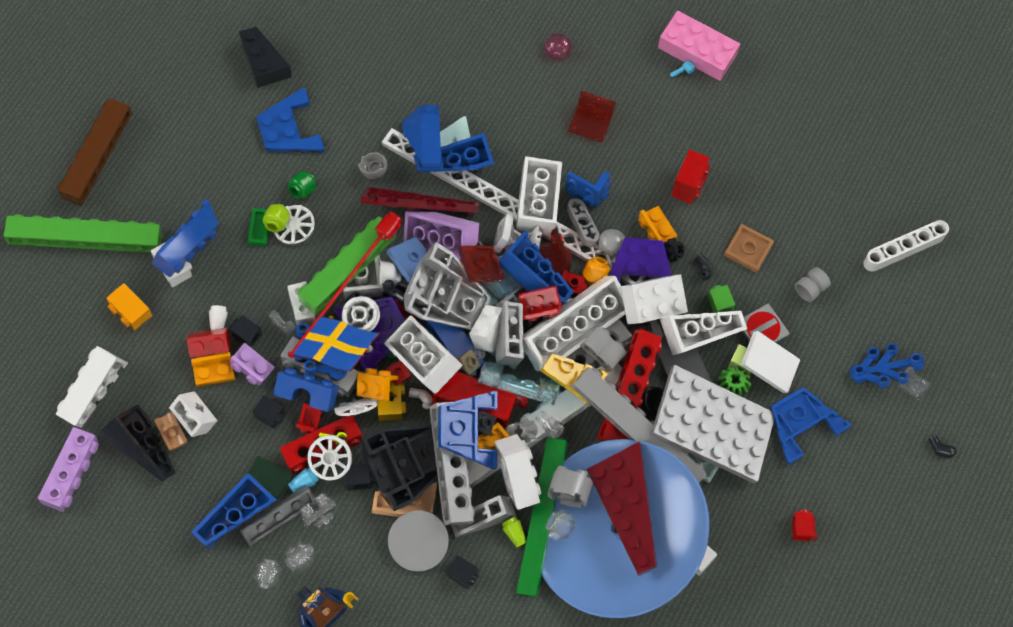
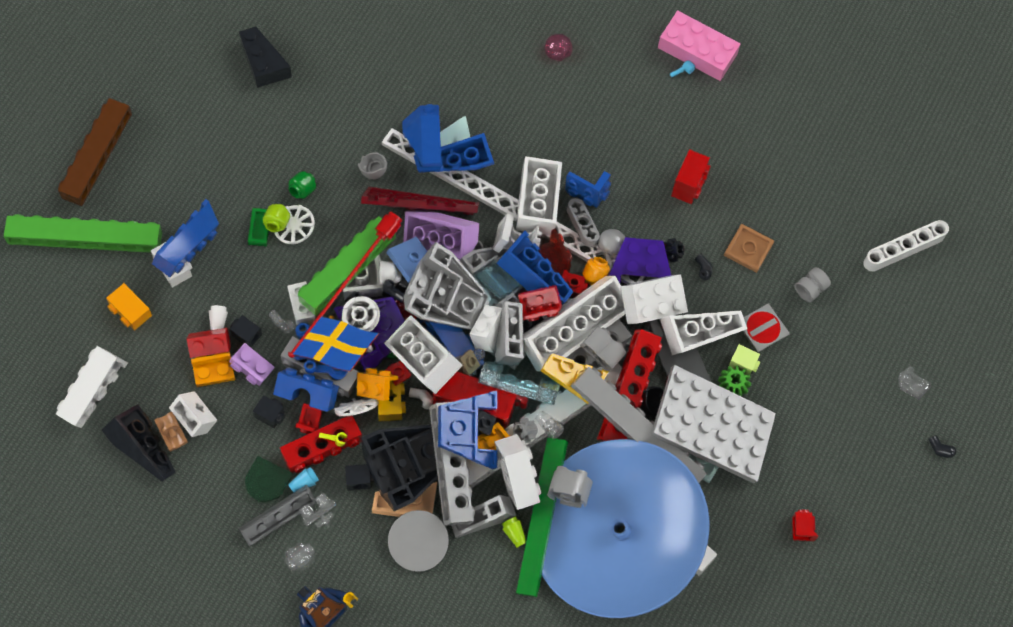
lavender brick [38,427,99,512] -> none
blue wedge [191,473,277,549] -> none
clear head [253,558,282,589] -> none
blue wing [256,88,325,153] -> none
white wheel [308,435,352,480] -> none
black brick [446,555,479,589] -> none
clear red tile [458,246,504,282] -> none
clear head [545,509,575,541] -> none
clear red bracket [568,90,616,143] -> none
dark red wing [586,441,658,576] -> none
light orange bracket [638,206,678,242] -> none
bright green brick [707,285,735,313] -> none
white tile [741,331,800,393] -> none
blue wing [770,387,852,465] -> none
blue plant [850,343,924,388] -> none

